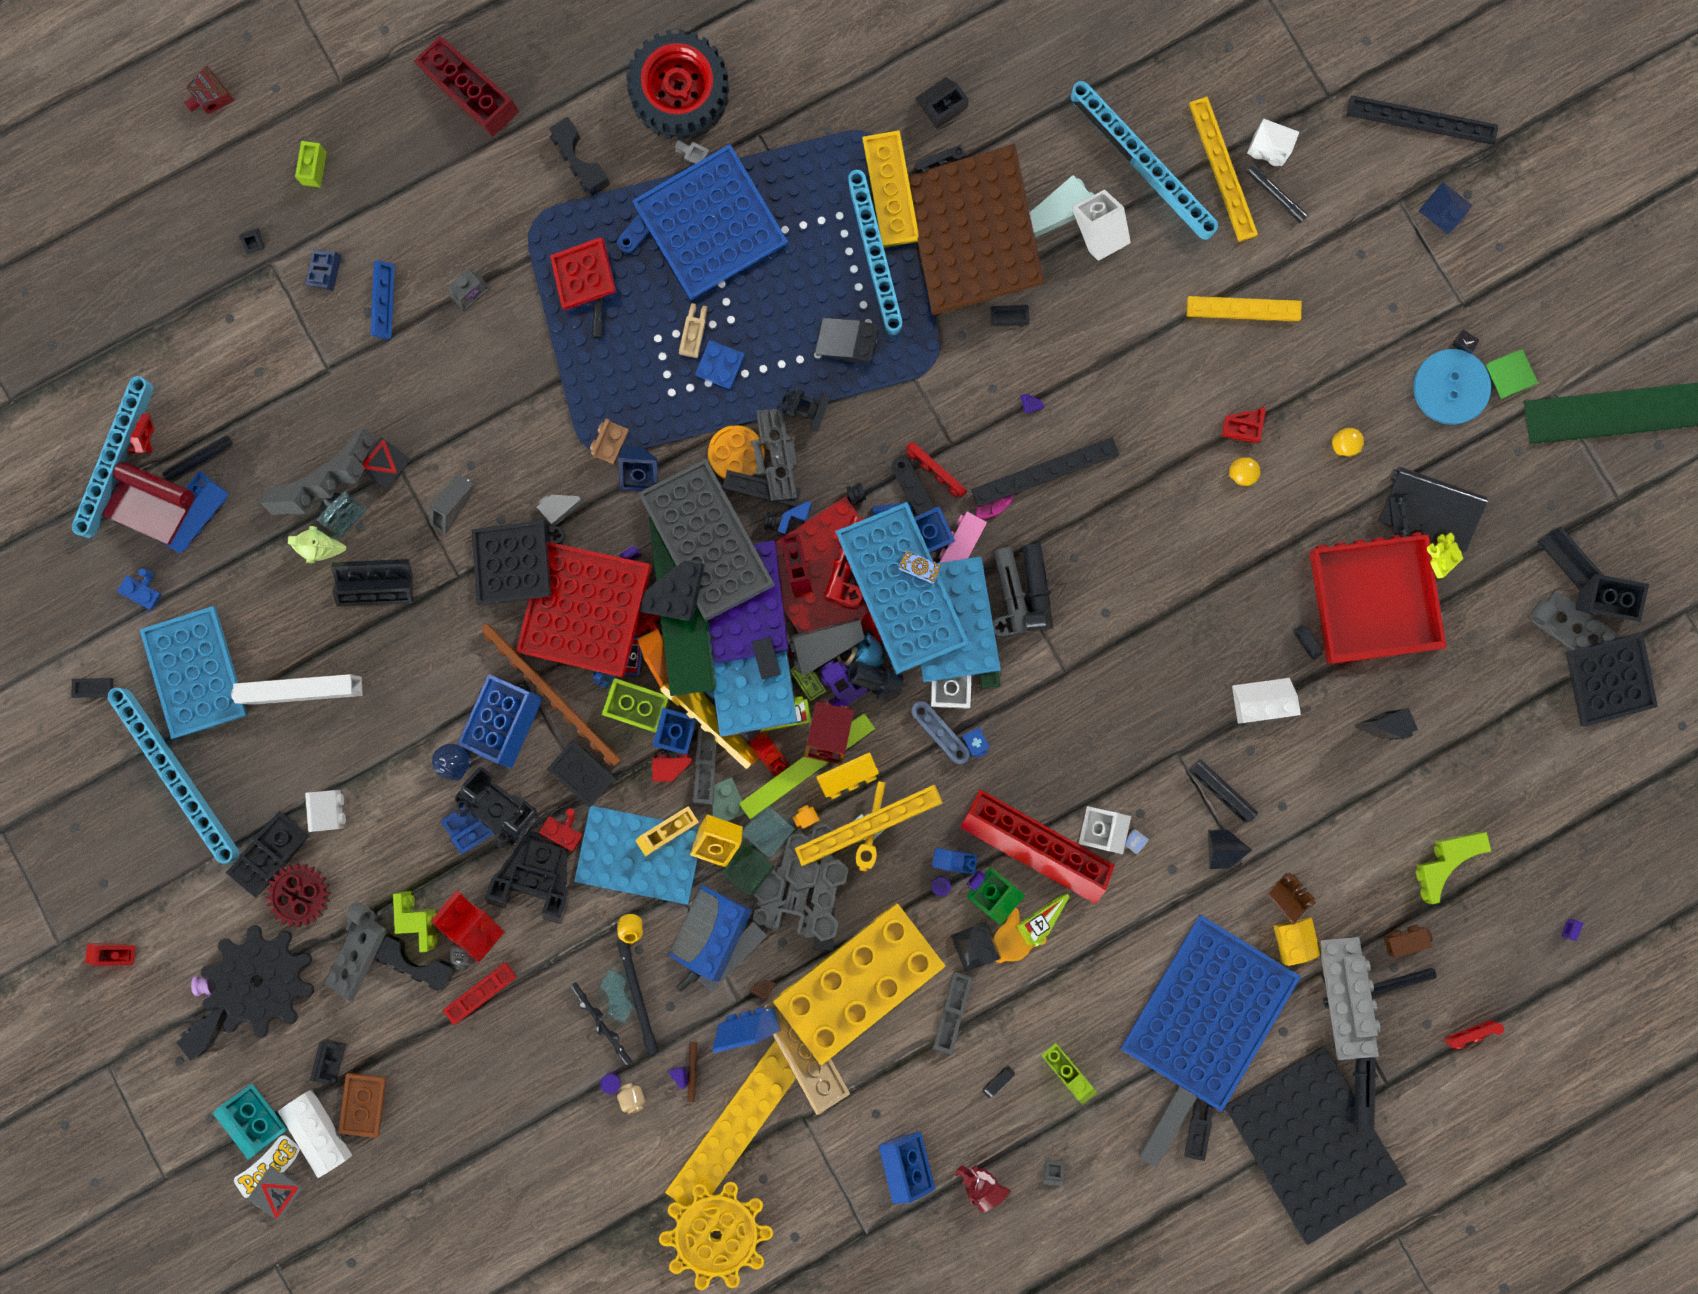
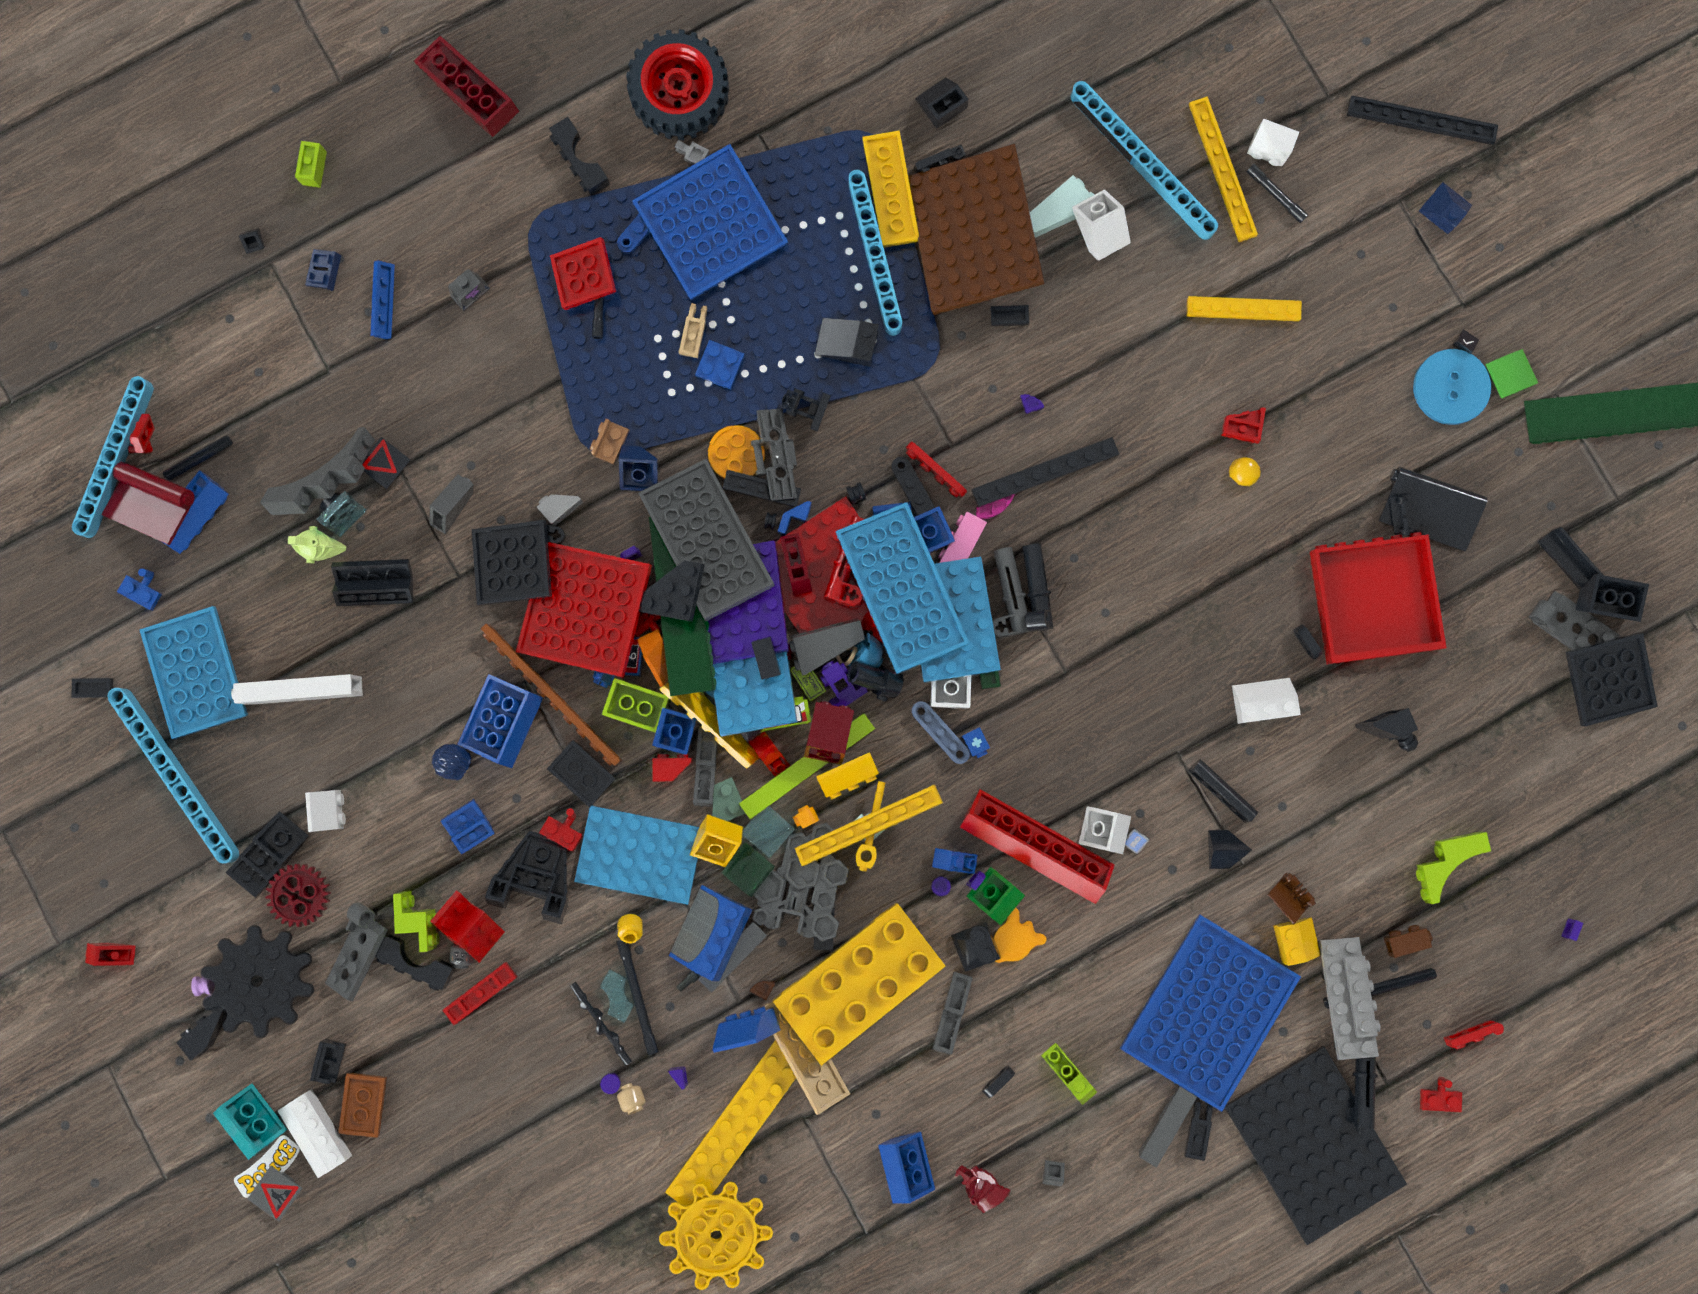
torso [184,66,235,114] -> none
black container [454,767,540,848] -> none
yellow slope [635,806,699,857] -> none
reddish brown bar [687,1041,697,1102] -> none
tile [898,550,942,584] -> none
lime slope [1015,894,1069,947] -> none
yellow hair [1332,428,1364,457] -> none
neon yellow plate [1427,533,1464,578] -> none
none -> black plate [1397,734,1418,752]
none -> red plate [1420,1077,1462,1112]

